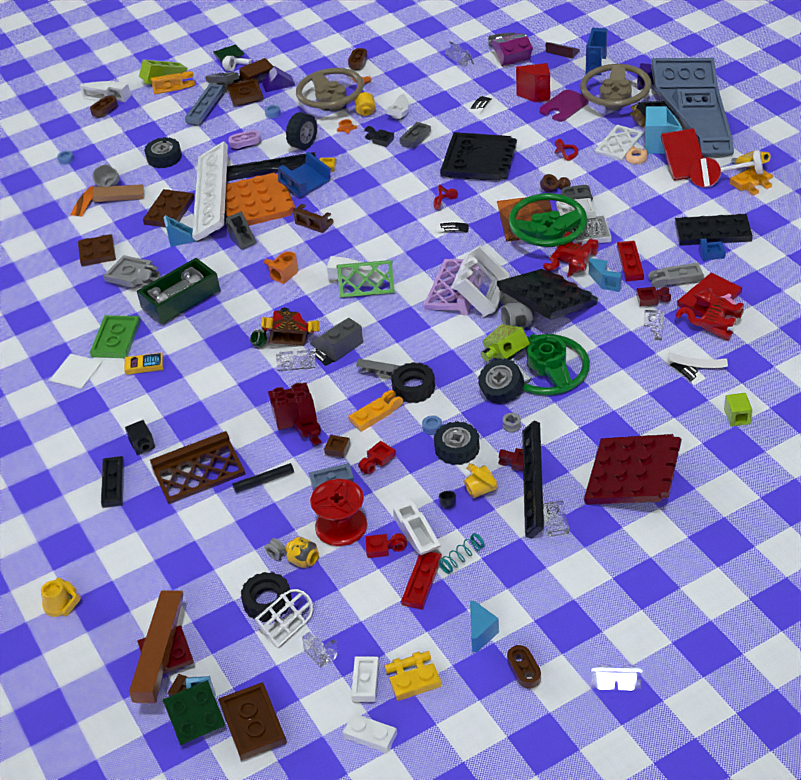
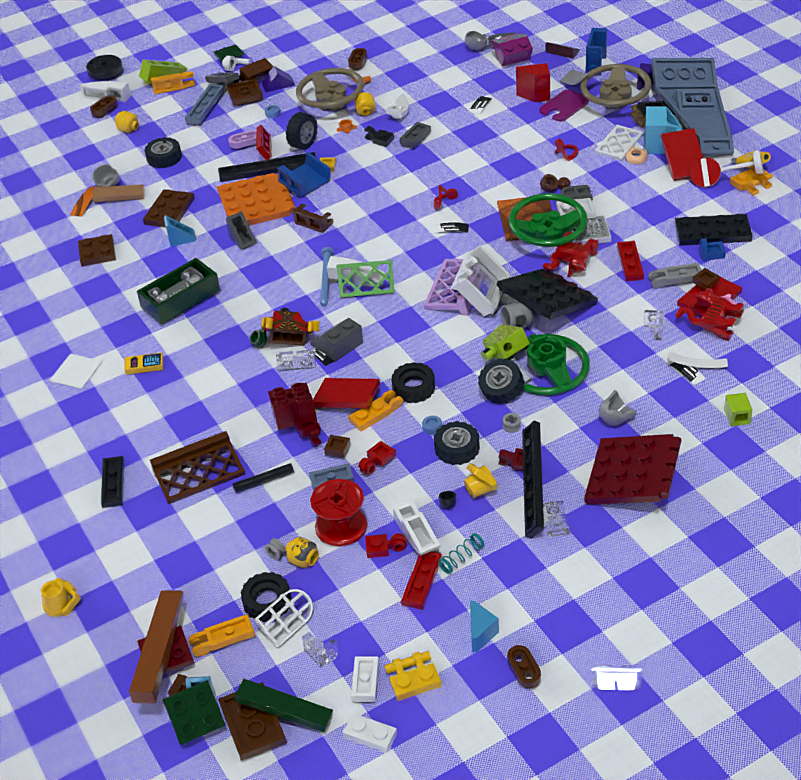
medium blue tile [57,151,74,165] -> none
bright green tile [90,315,141,358] -> none
light grey plate [103,255,160,288] -> none
black brick [125,420,155,455] -> none
white plate [192,141,228,241] -> none
orange piece [264,251,299,284] -> none
dark grey plate [356,359,400,376] -> none
black hinge [440,132,517,180] -> none
clear hinge [445,42,474,67] -> none
dark azure slope [589,258,622,292] -> none
dark red plate [636,287,671,306] -> none
none -> black wheel [86,55,123,80]
none -> yellow head [114,110,139,134]
none -> light orange hinge [188,614,255,657]
none -> dark green tile [234,678,333,733]
none -> red tile [256,125,271,161]
none -> red tile [313,378,380,409]
none -> medium blue bar [320,247,334,307]
none -> light grey hair [465,31,488,51]
none -> light grey sticker [560,70,590,85]
none -> light grey hair [599,390,637,426]
none -> reddish brown plate [692,268,720,290]

